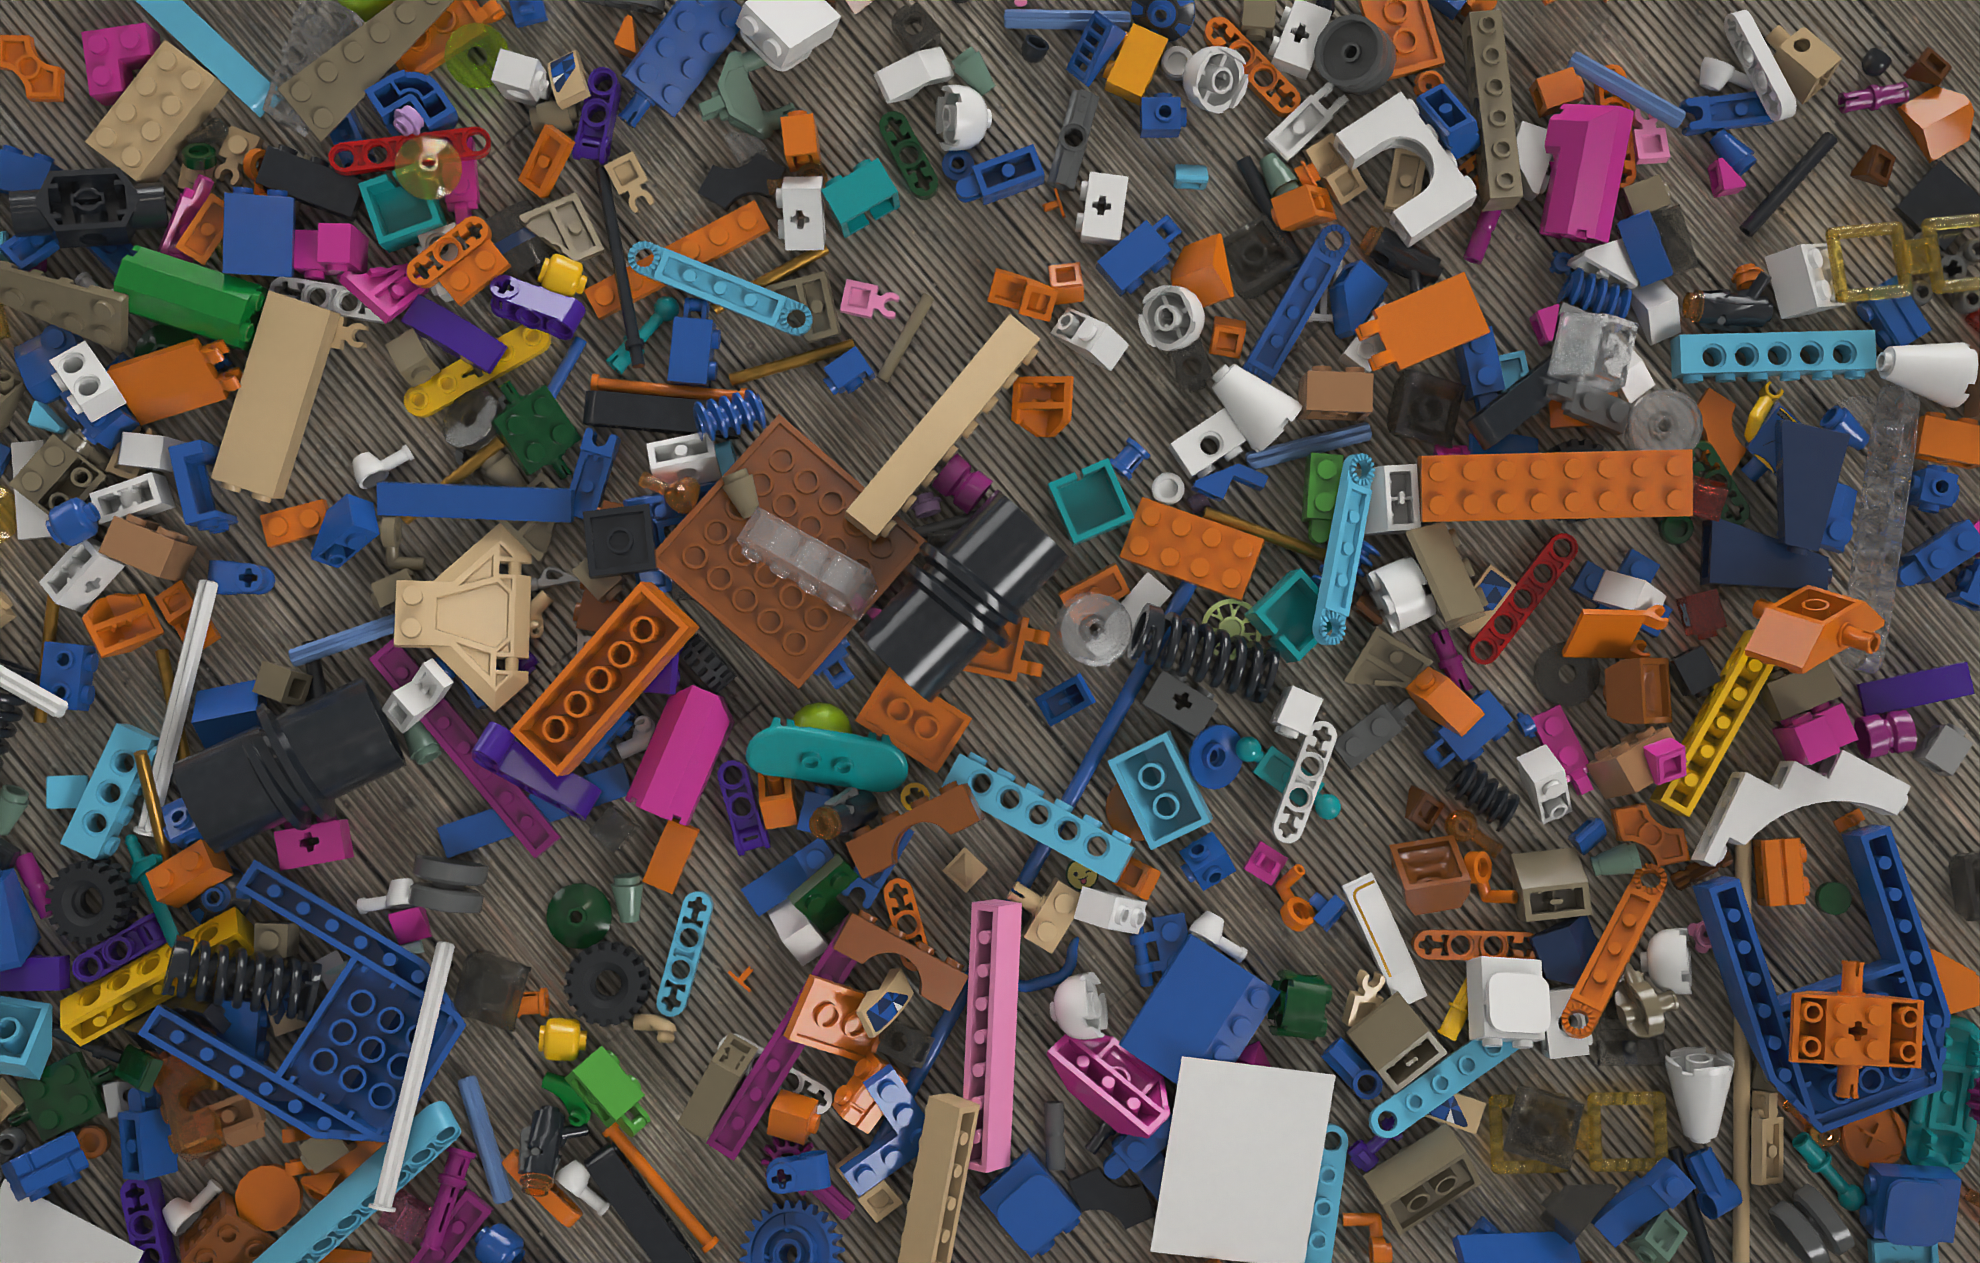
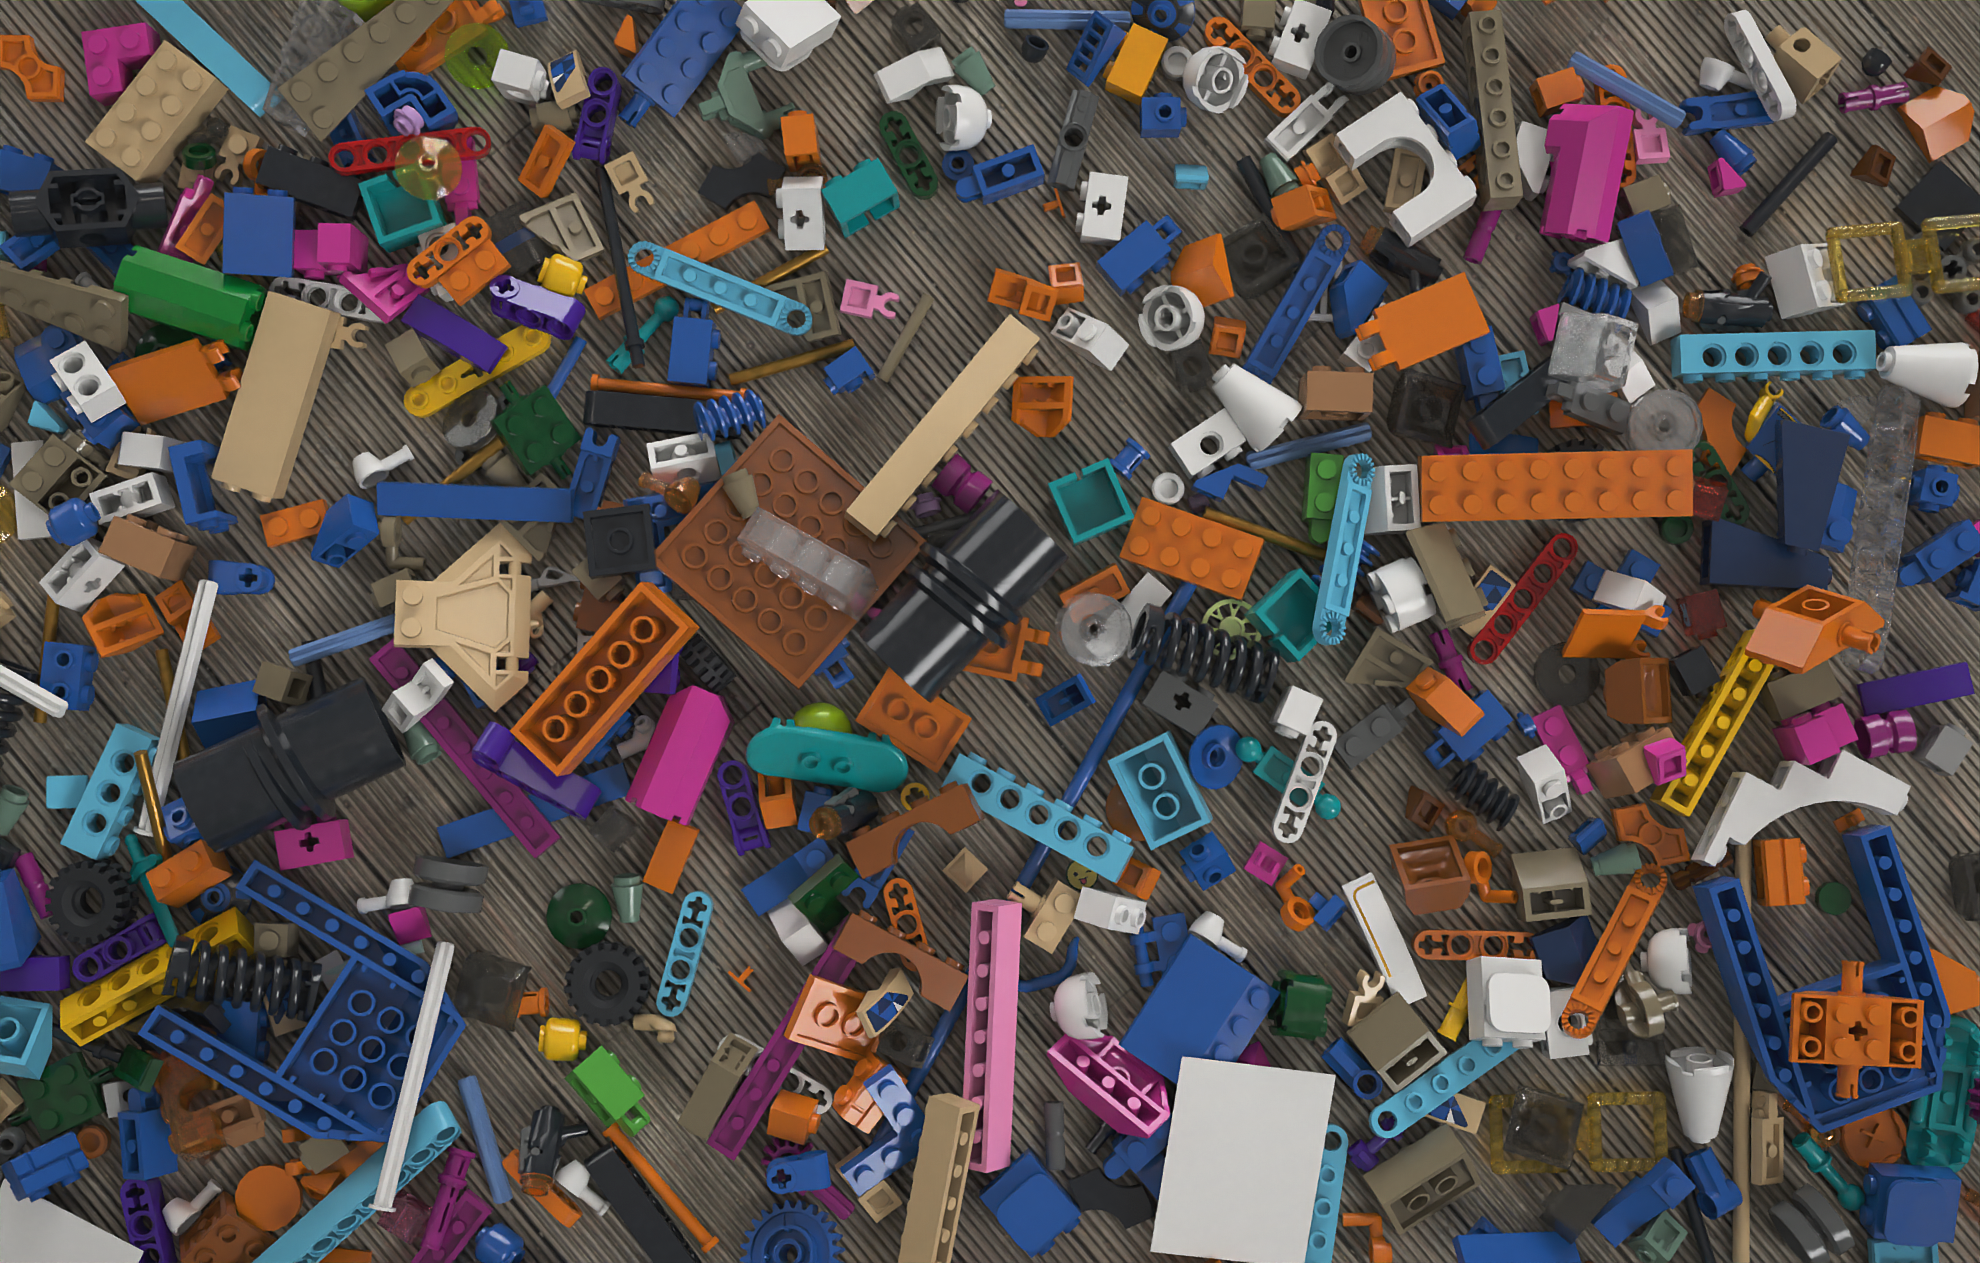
green arm [541,1071,592,1127] -> none

